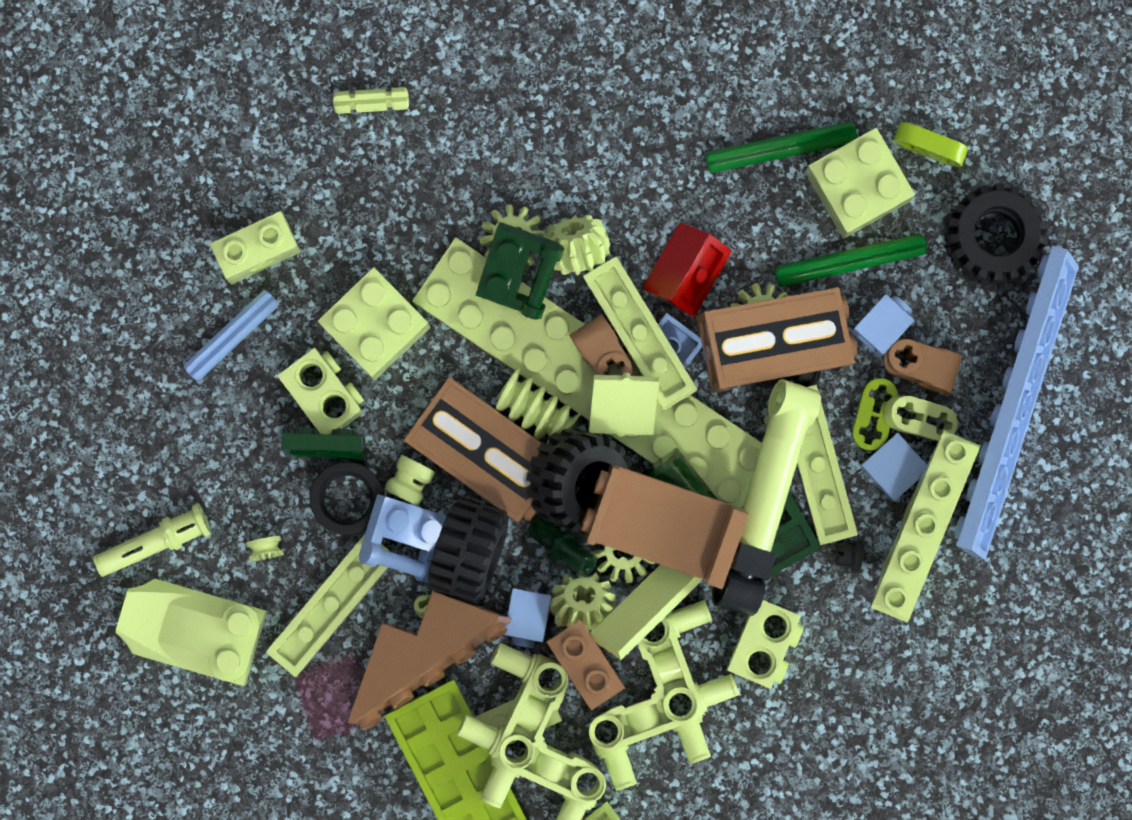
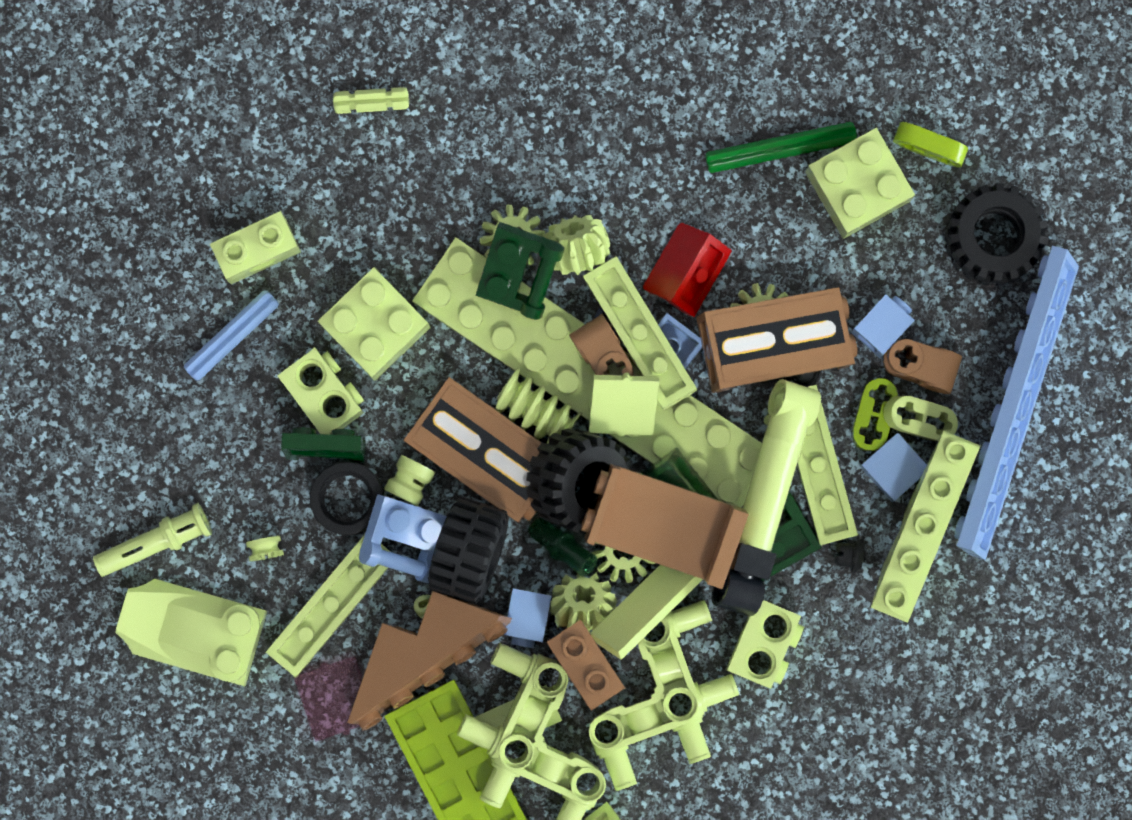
green axle [775,234,927,287] -> none

